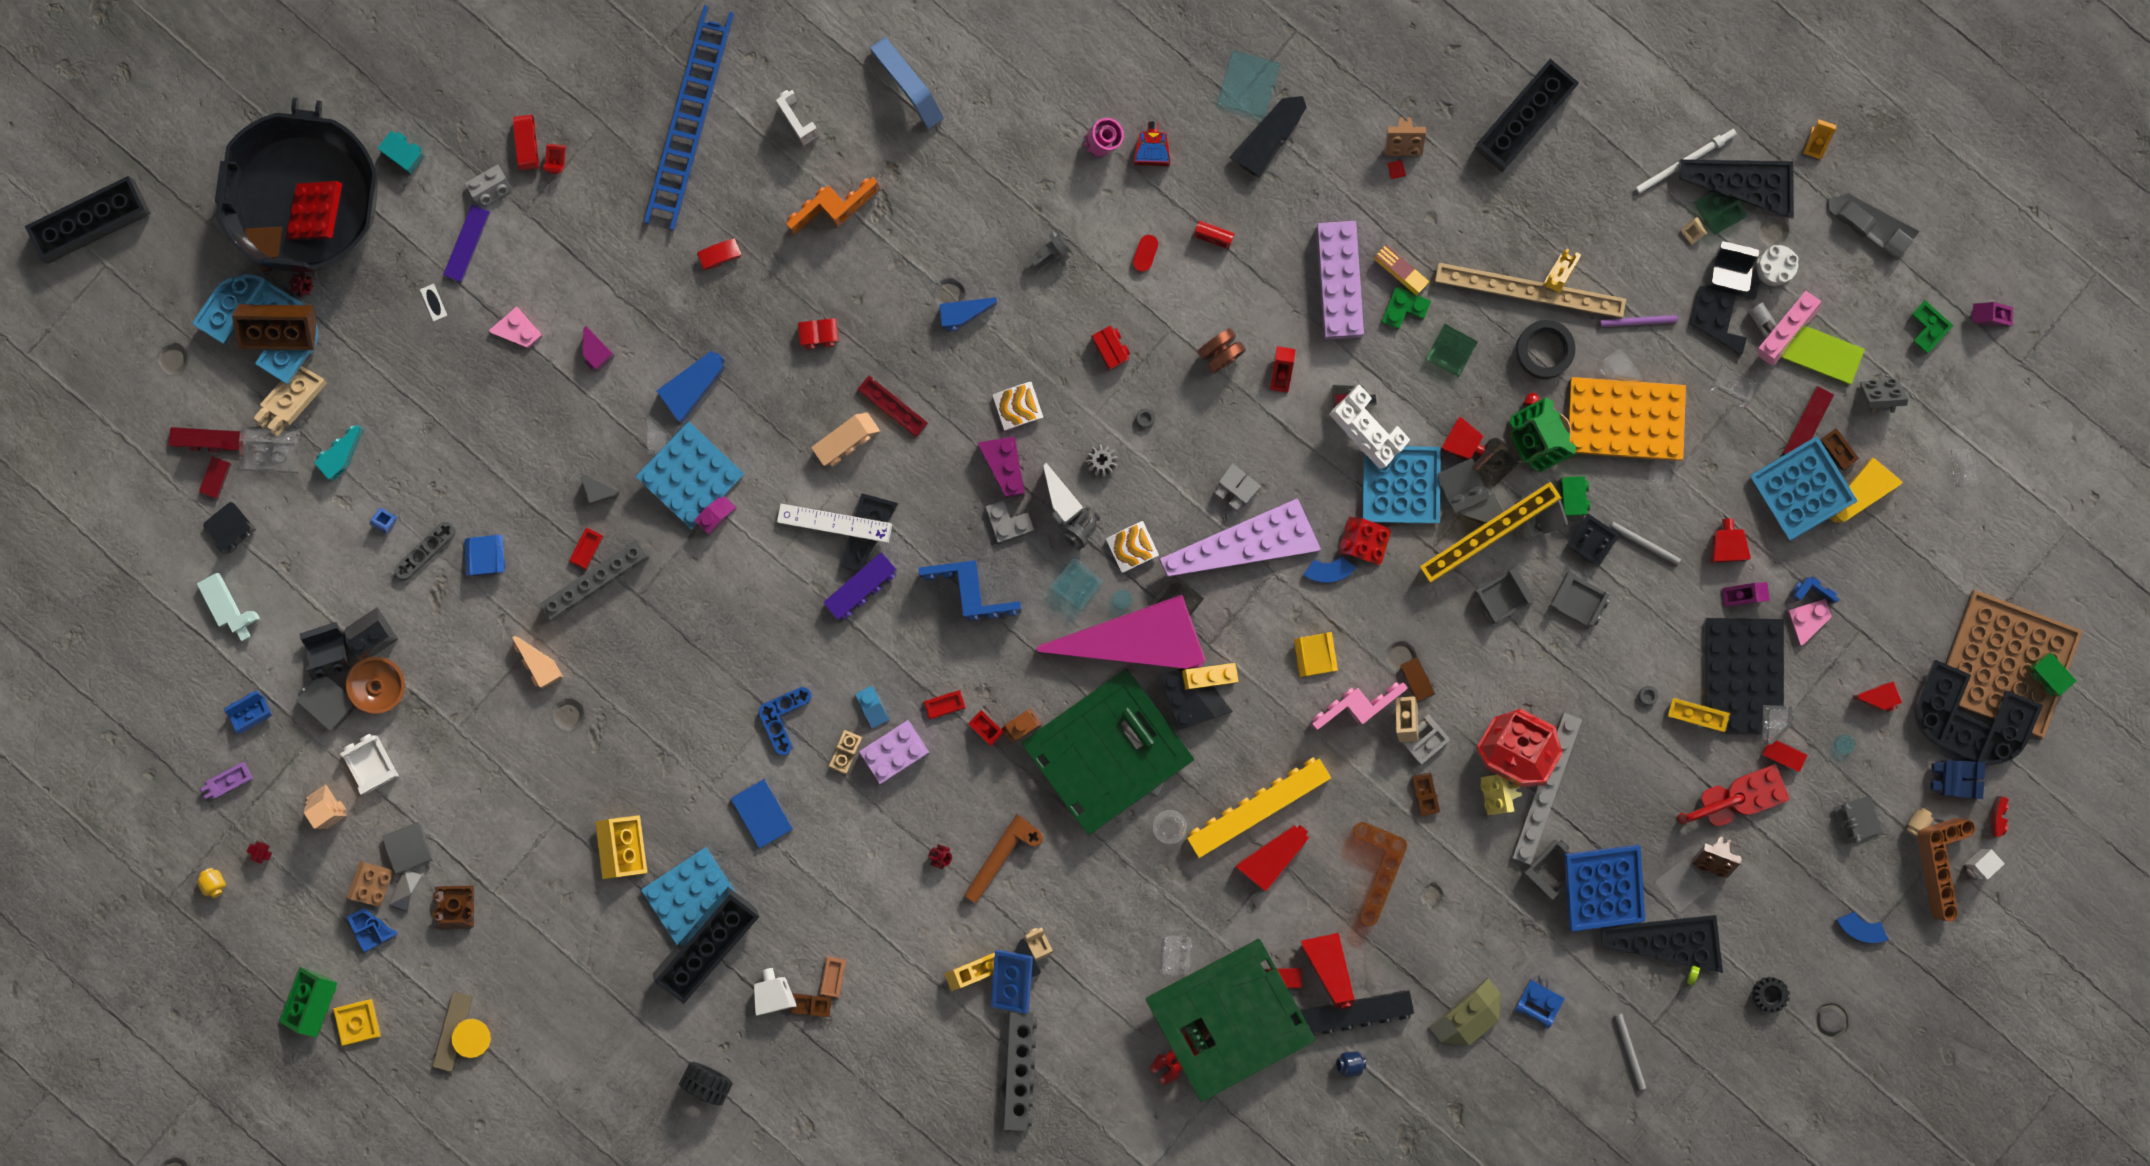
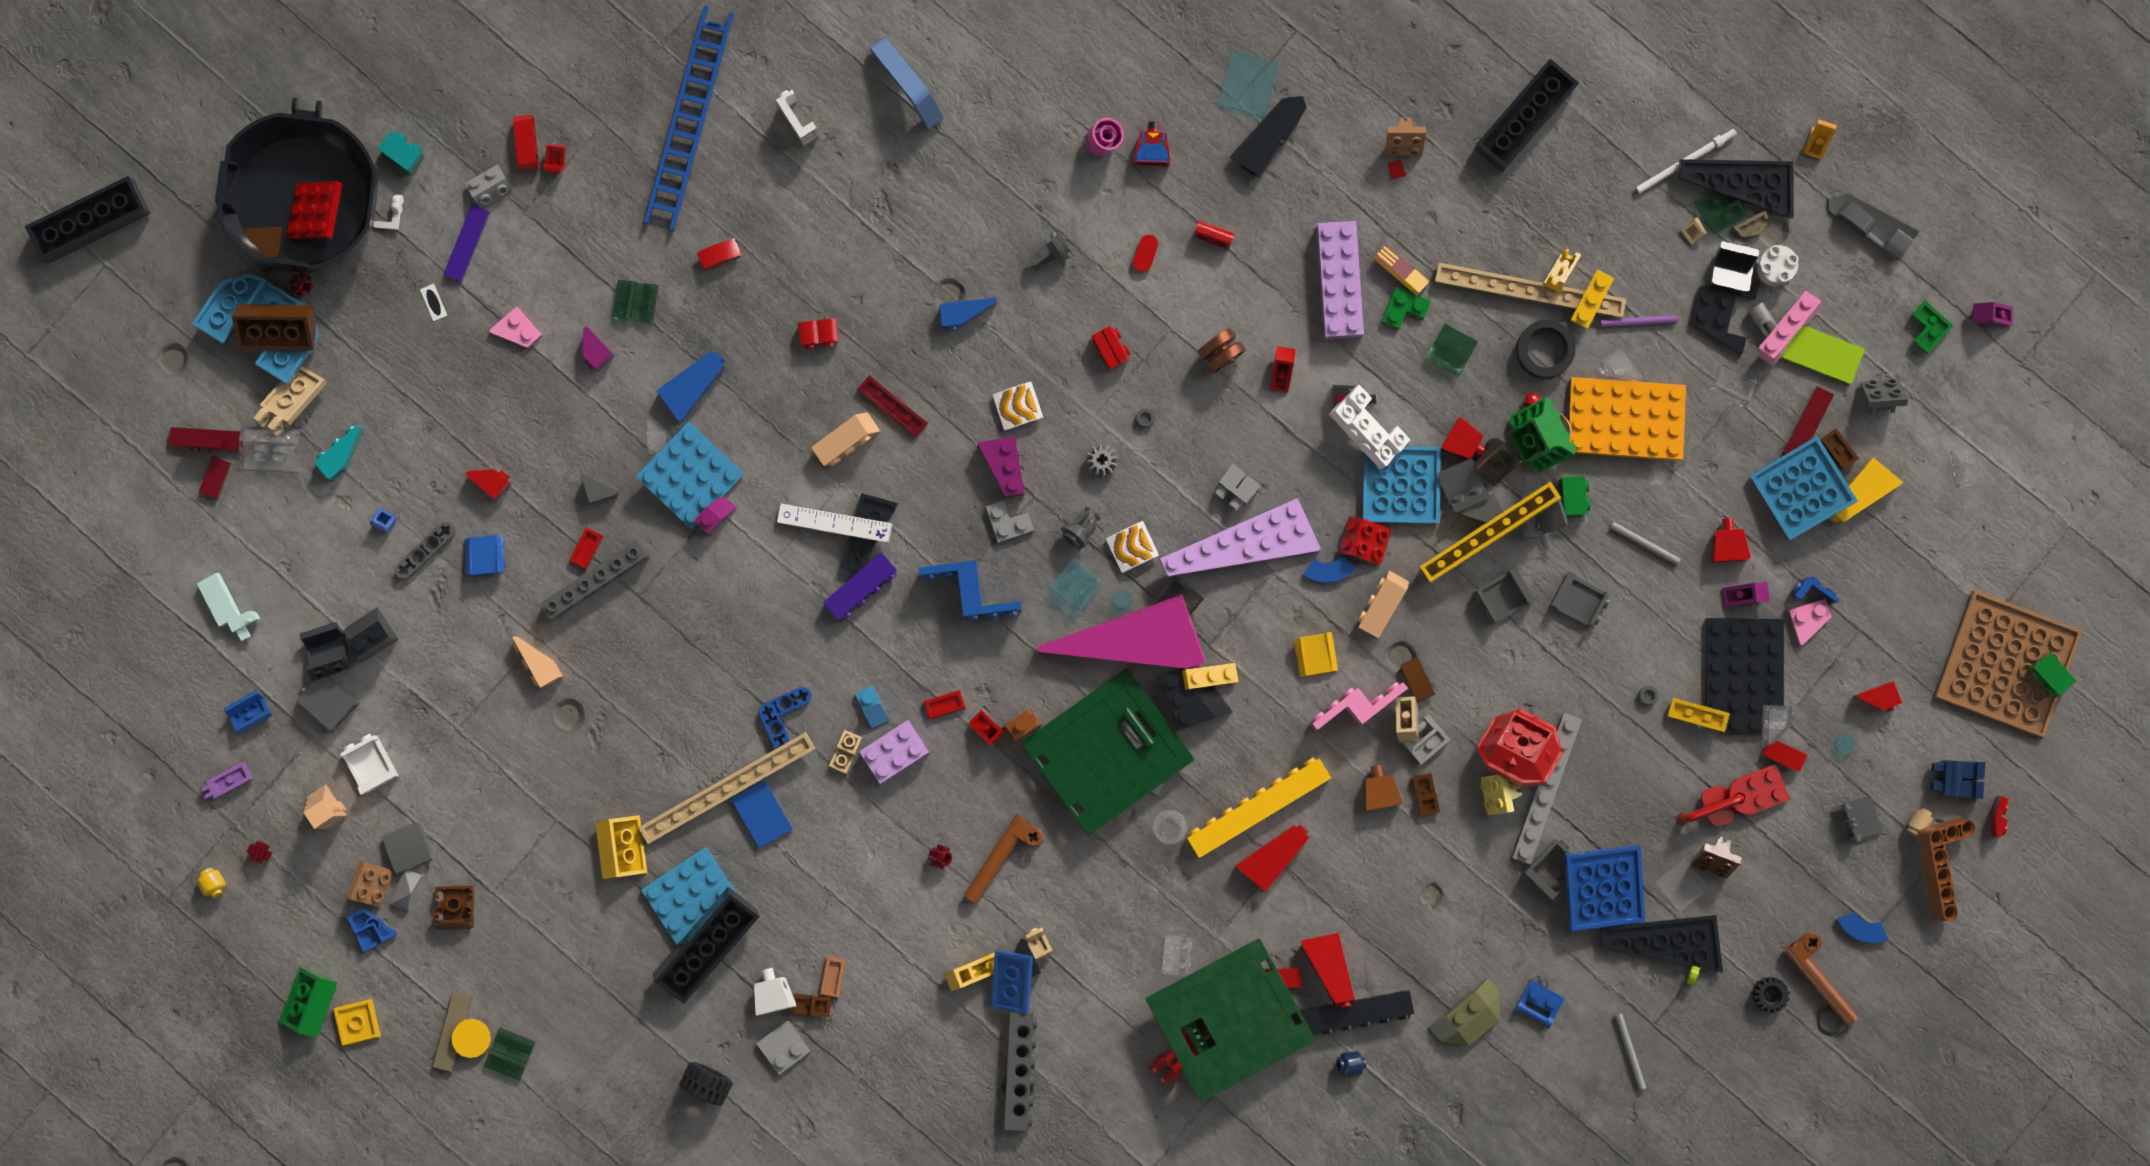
black bracket [203,502,256,554] -> none
dark orange dish [346,657,405,714] -> none
orange bracket [786,177,880,236] -> none
white slope [1043,463,1083,524] -> none
clear orange beam [1352,822,1407,926] -> none
black plate [1566,513,1620,567] -> none
black plate [1914,660,2043,764] -> none
white brick [1964,849,2005,880] -> none
none -> white piece [373,195,404,230]
none -> red slope [465,469,512,500]
none -> clear green slope [484,1028,536,1081]
none -> clear green slope [612,280,659,323]
none -> tan plate [638,732,816,844]
none -> light grey plate [756,1020,811,1075]
none -> light nougat wedge [1358,571,1409,638]
none -> dark orange torso [1364,765,1403,811]
none -> yellow plate [1570,269,1614,329]
none -> dark tan tile [1731,210,1768,238]
none -> dark orange axle [1783,932,1859,1026]

